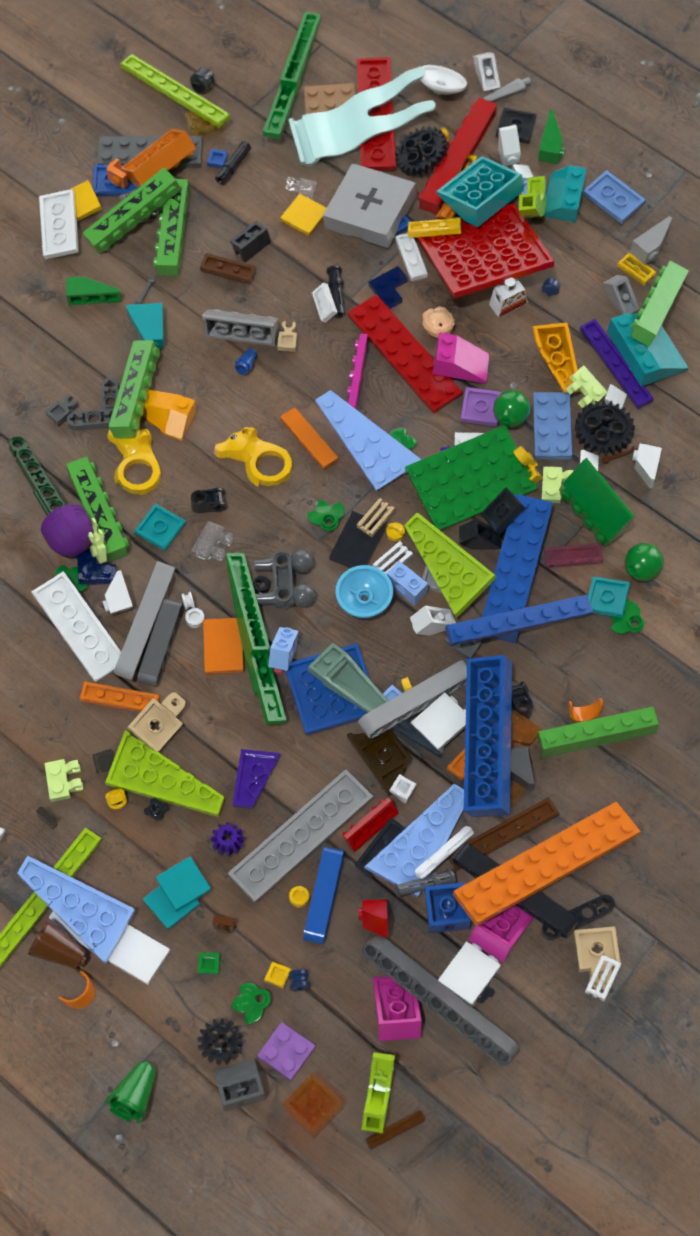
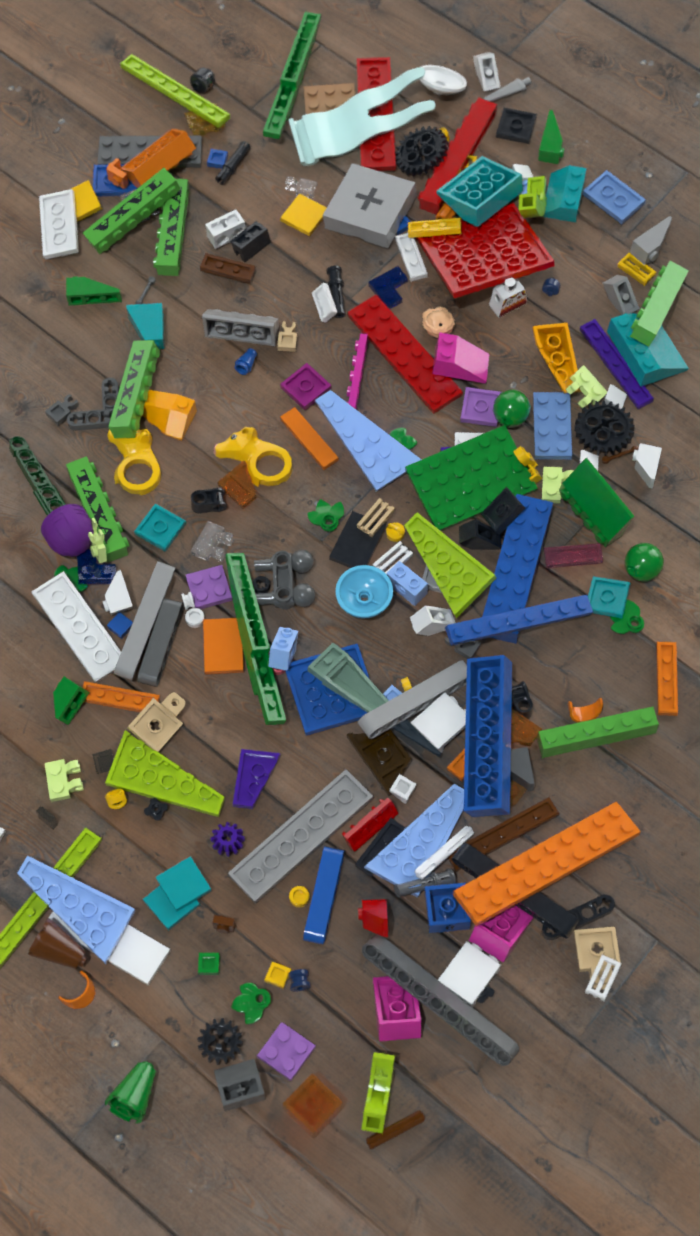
white slope [498,125,521,166] -> none
none -> green slope [53,676,90,725]
none -> blue tile [107,612,133,639]
none -> medium lavender plate [186,565,232,609]
none -> white brick [205,209,245,249]
none -> clear orange wing [217,461,257,509]
none -> magenta plate [280,363,332,410]
none -> orange tile [656,642,678,716]

